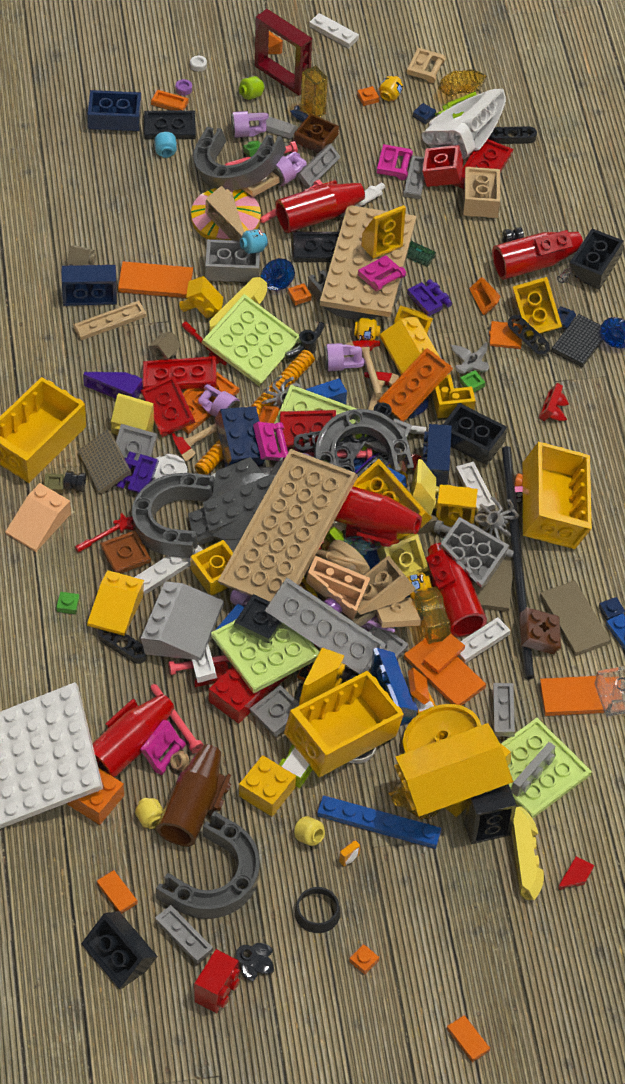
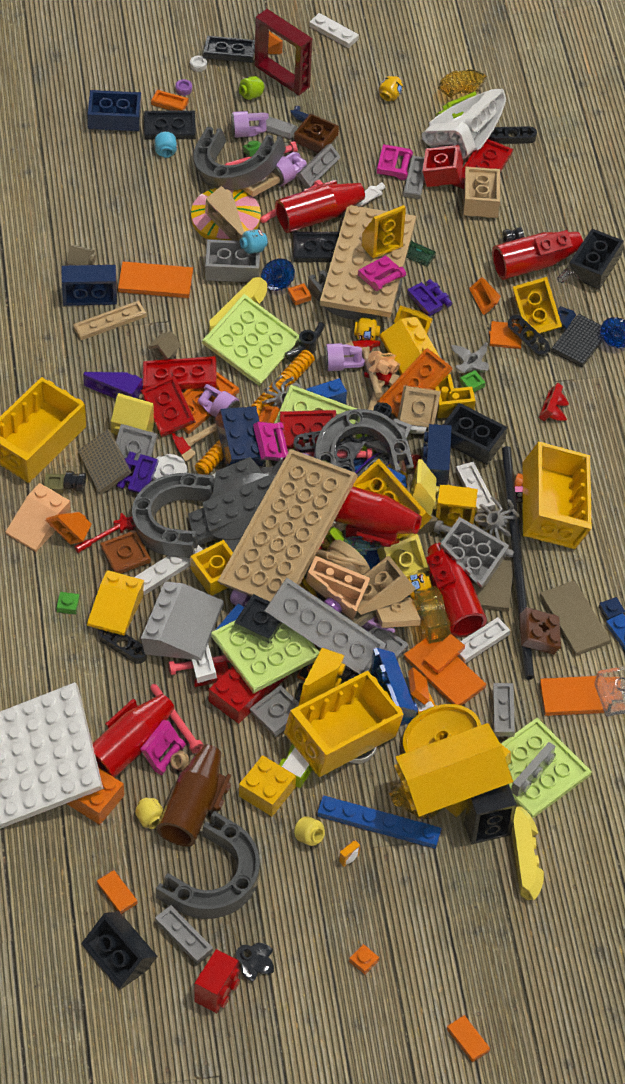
yellow brick [179,276,224,319] -> none
red piece [182,321,227,365] -> none
black tyre [294,887,341,933] -> none
clear yellow brick [300,65,328,117] -> none
orange plate [357,86,379,106] -> none
tan plate [407,48,446,83] -> none
dark blue plate [412,103,436,124] -> none
red tile [558,856,595,890] -> none
none -> orange slope [45,512,92,545]
none -> black tile [203,36,255,63]
none -> light nougat hips [368,351,400,375]
none -> tan plate [397,385,441,427]

